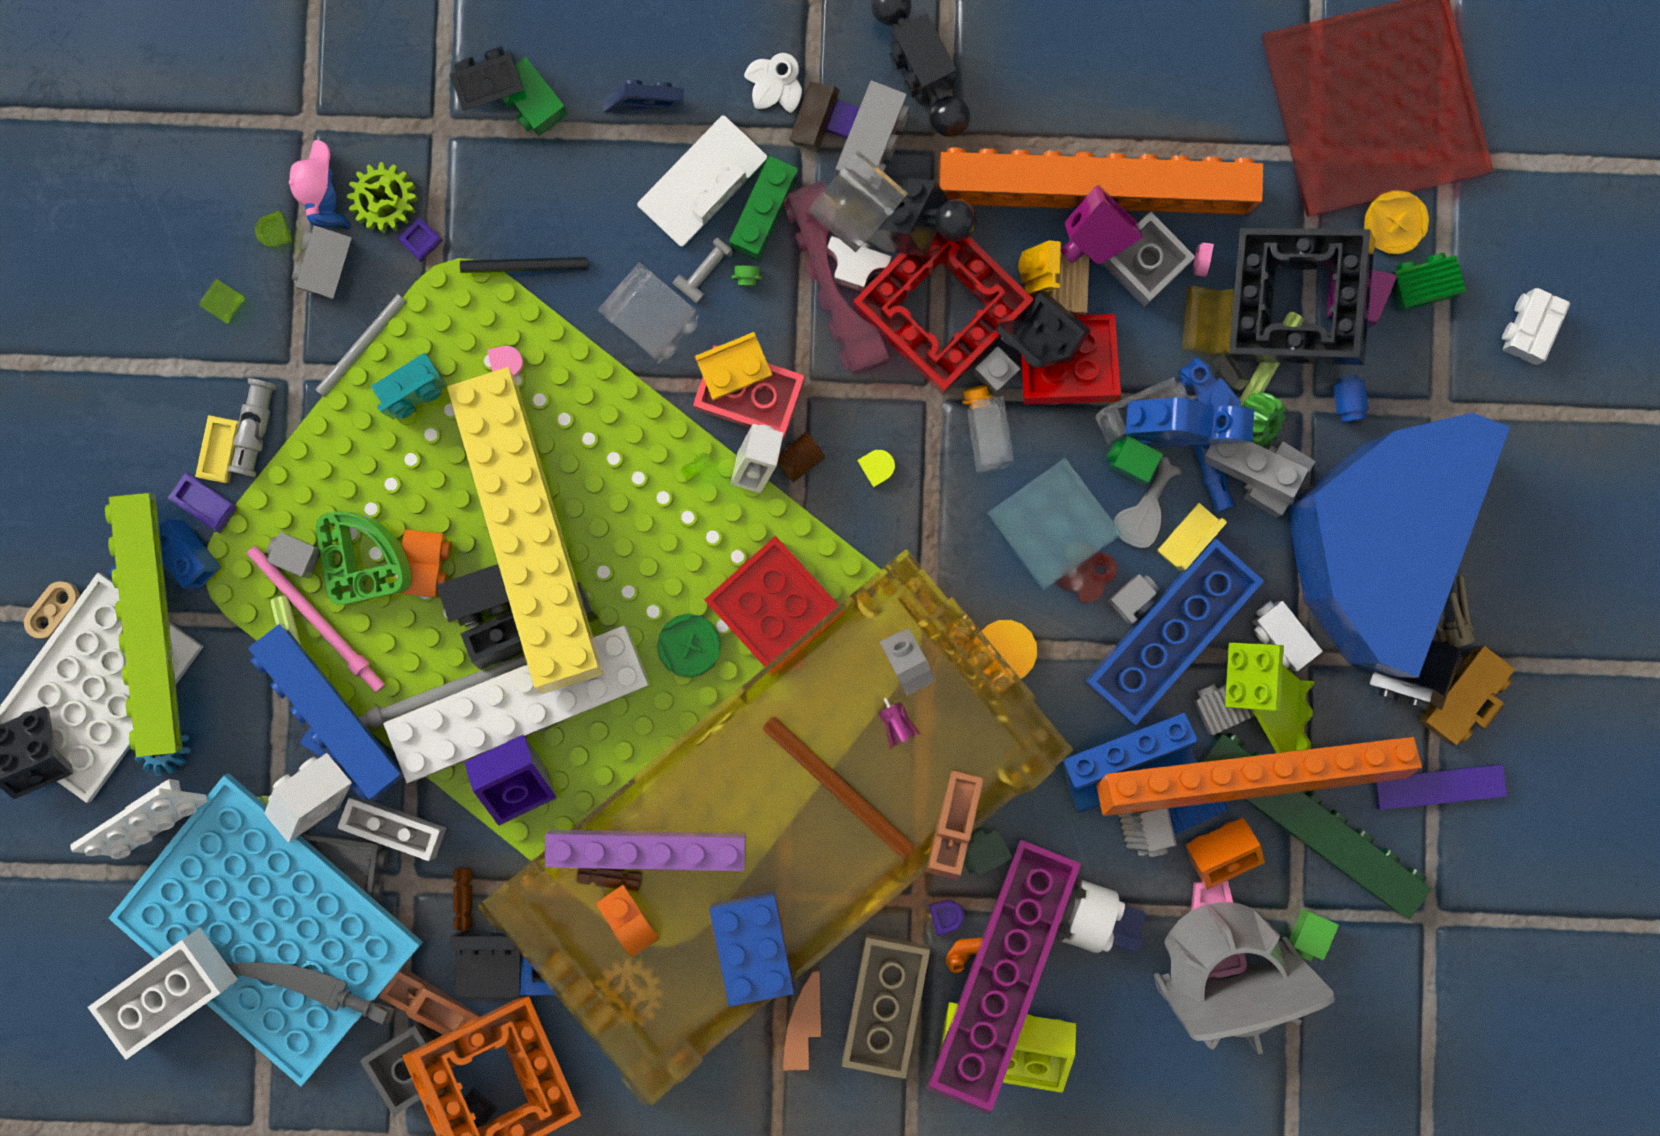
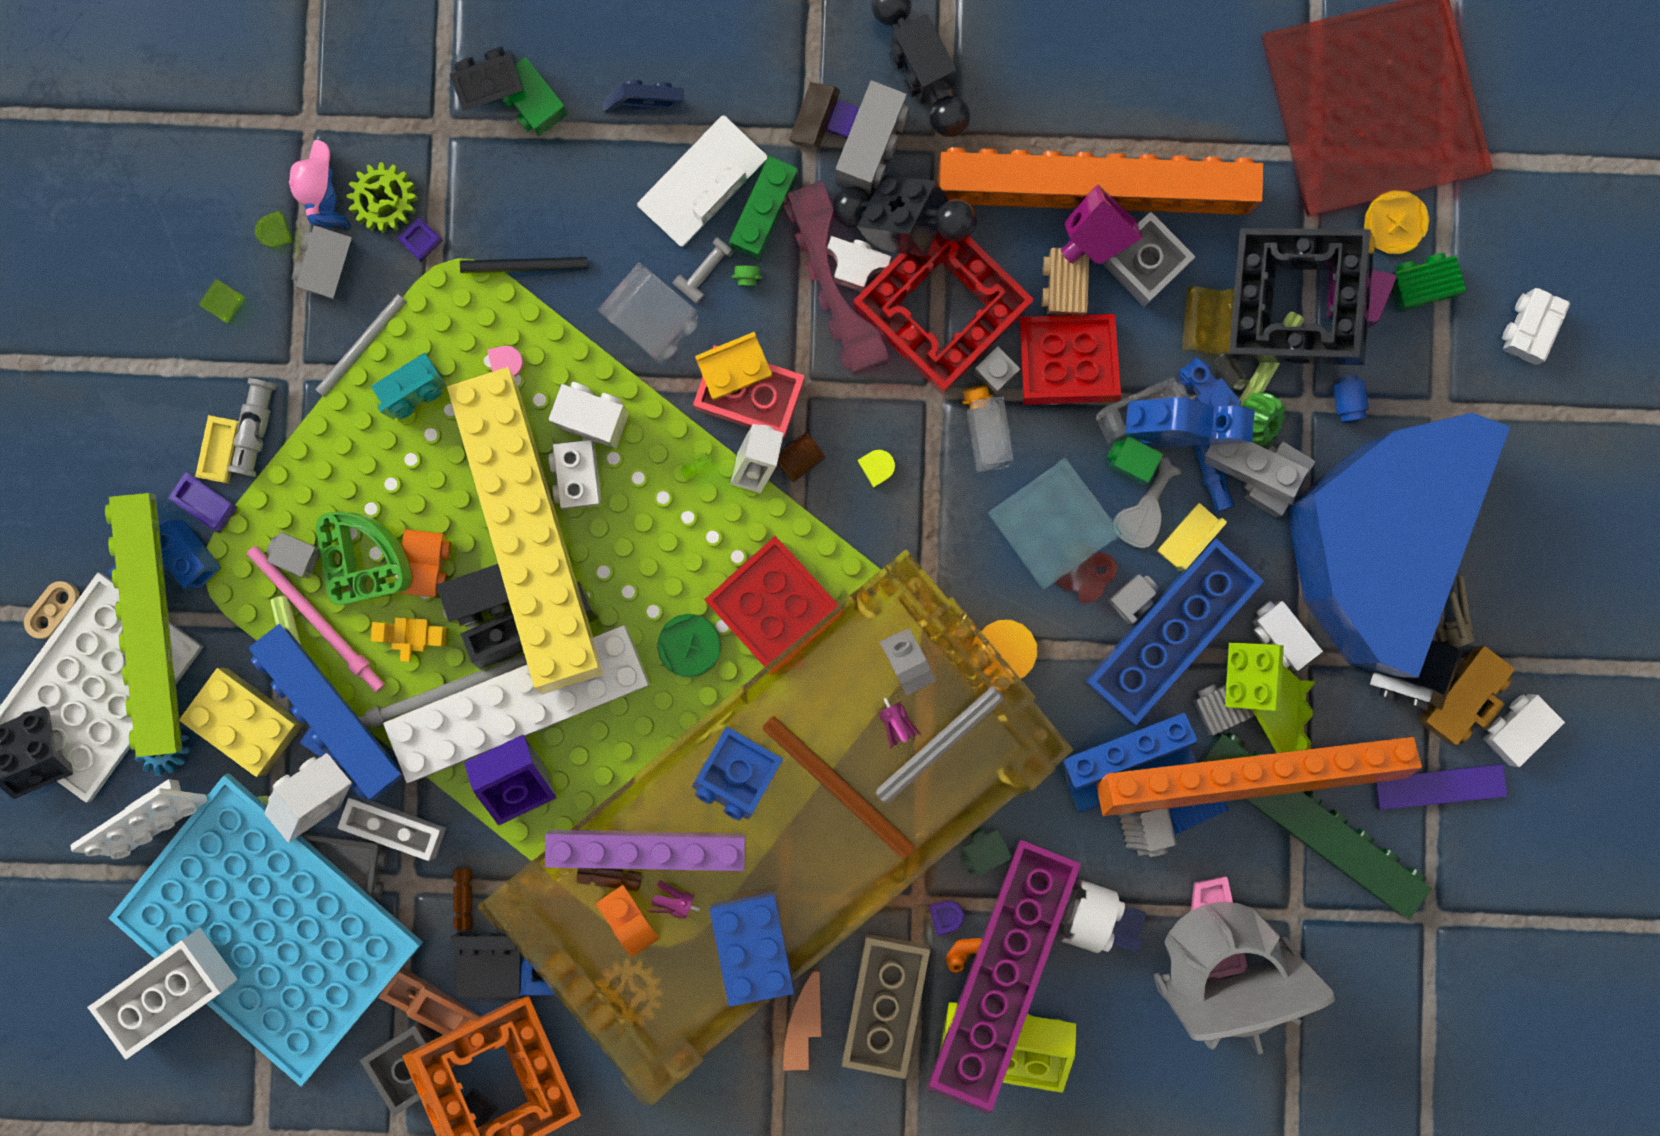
dark grey sword [227,962,396,1025] -> none
white plate [744,53,802,113] -> none
clear panel [807,150,907,253] -> none
nougat slope [926,770,984,880] -> none
black bracket [995,291,1091,368] -> none
yellow plate [1018,240,1061,298] -> none
orange brick [1185,817,1265,890] -> none
bright pink tile [1193,242,1214,277] -> none
bright green brick [1289,908,1339,962] -> none
none -> light yellow brick [179,668,304,777]
none -> yellow piece [371,617,448,662]
none -> white brick [548,382,629,449]
none -> white brick [549,440,602,511]
none -> flat silver piece [648,880,700,919]
none -> blue plate [691,726,783,821]
none -> light grey axle [876,686,1004,803]
none -> white brick [1482,694,1565,767]

